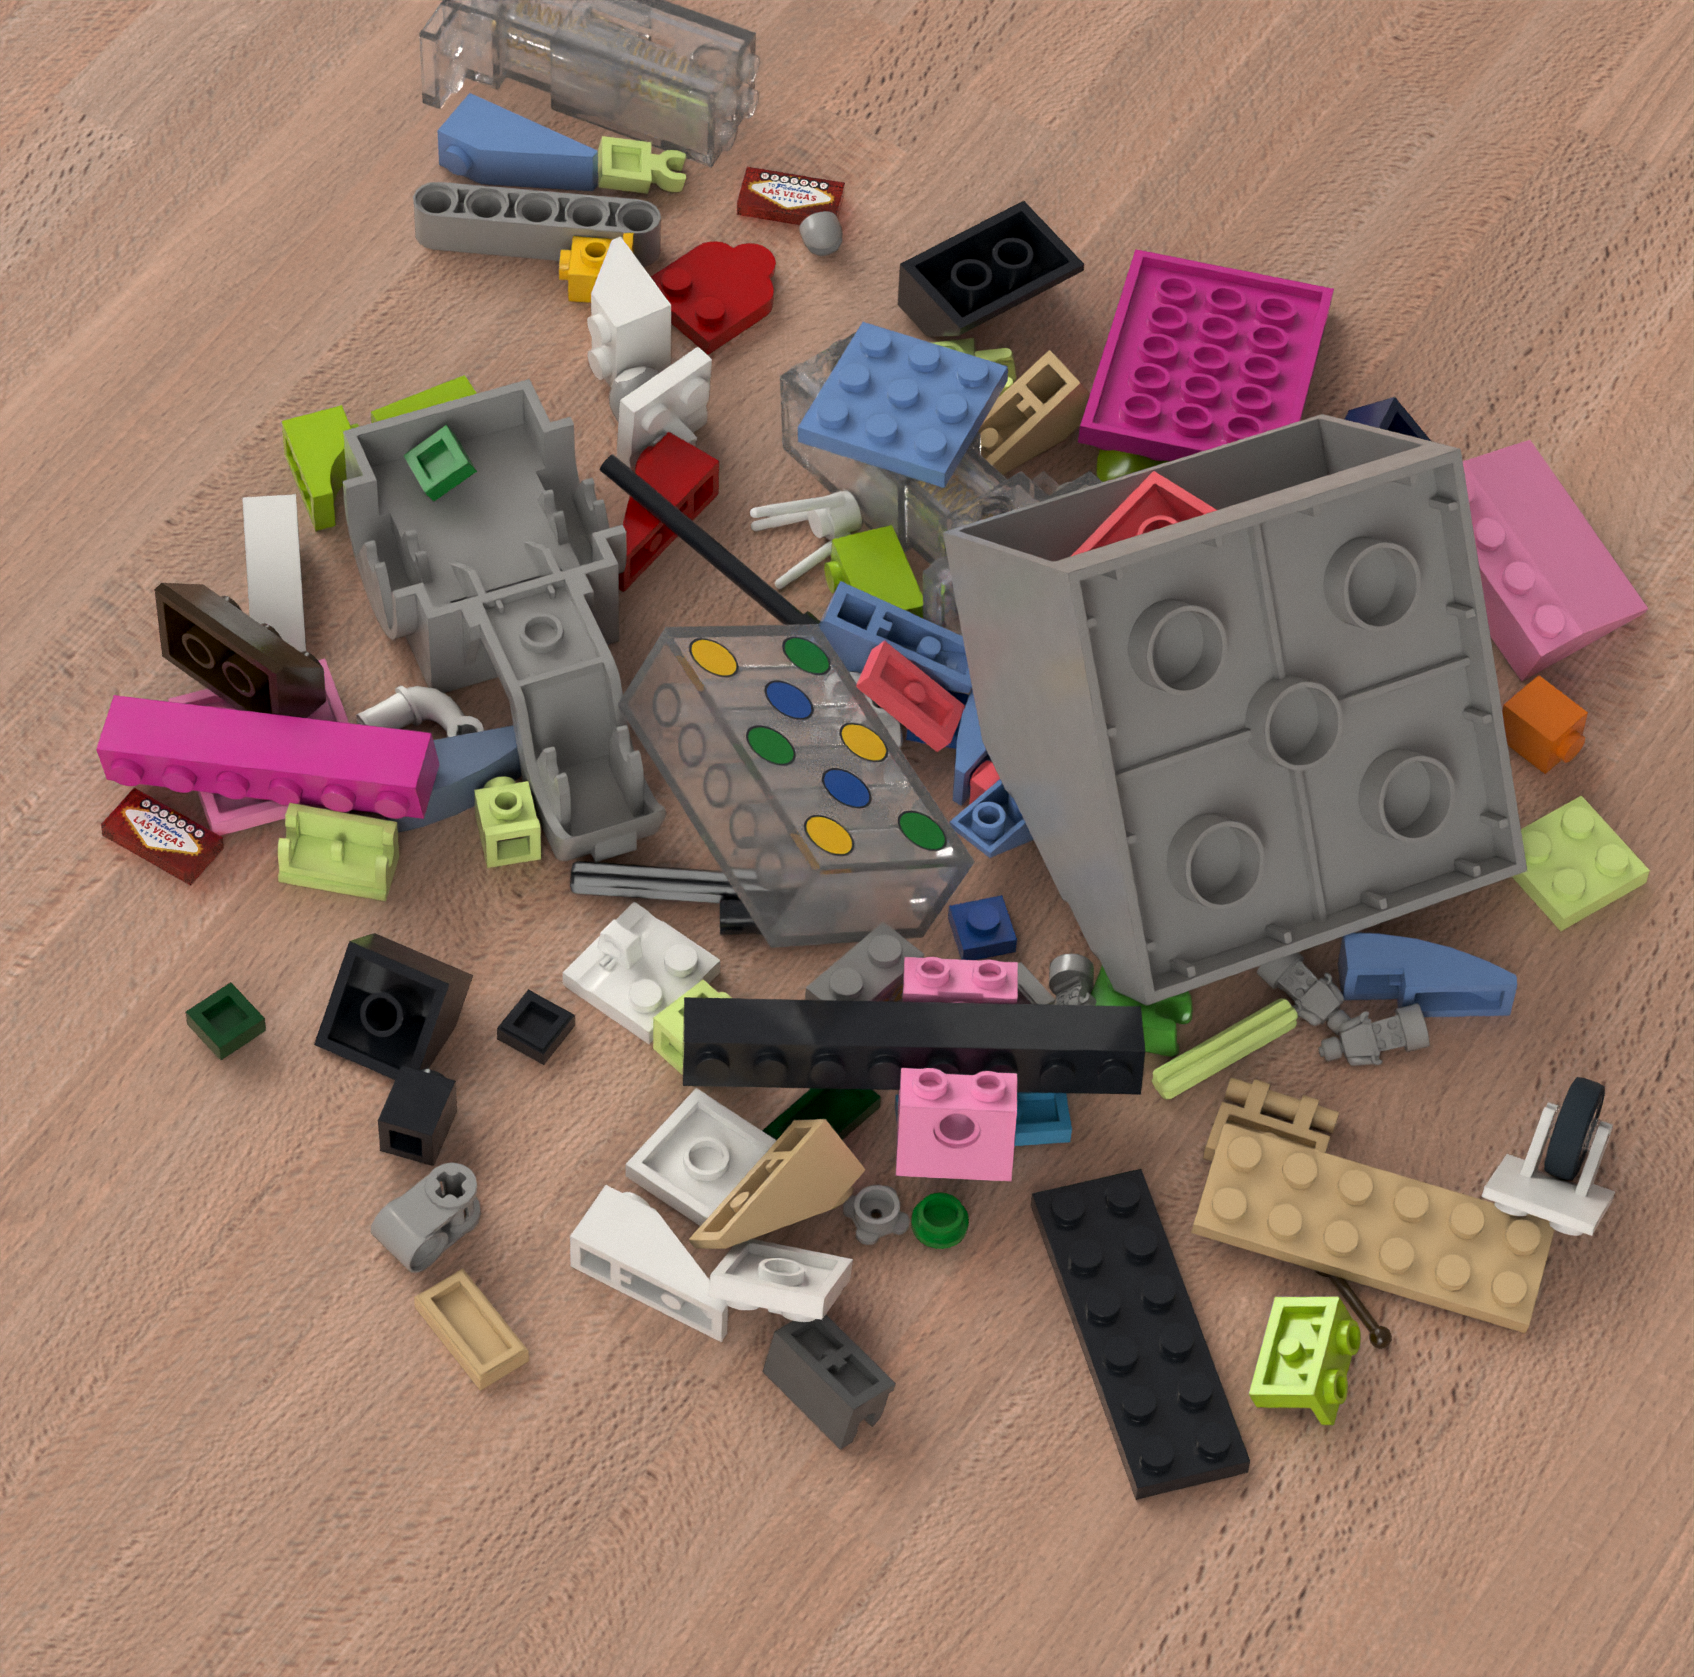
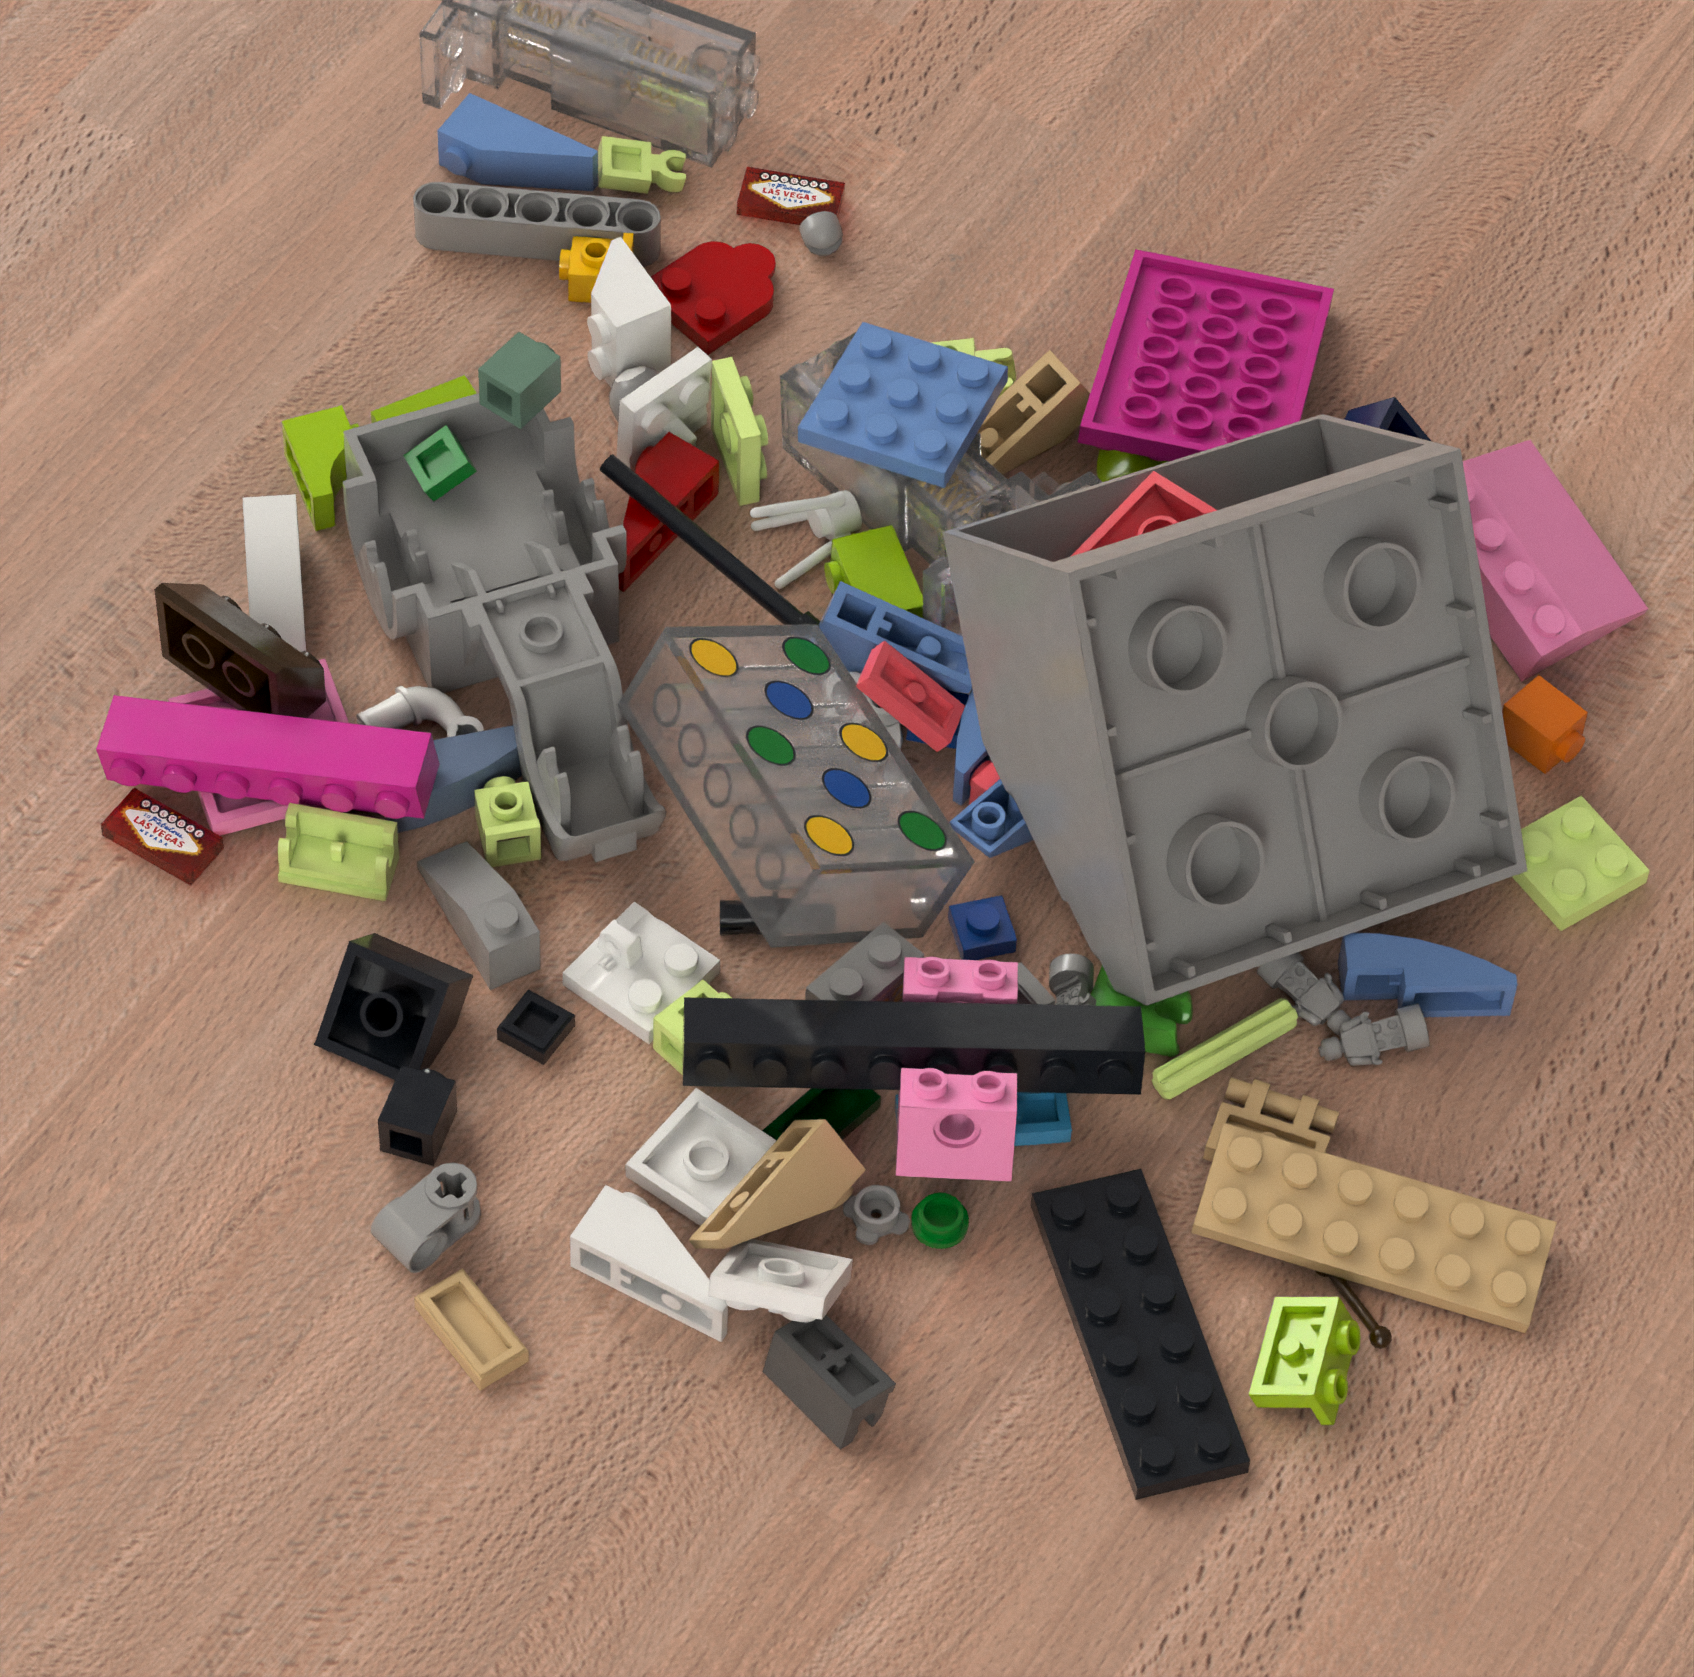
dark green plate [185,982,266,1060] -> none
axle [570,861,844,911] -> none
black slope [897,200,1084,337] -> none
white plate [1482,1077,1615,1236] -> none
none -> light grey slope [417,841,540,990]
none -> sand green brick [478,332,561,429]
none -> yellowish green plate [711,357,768,506]

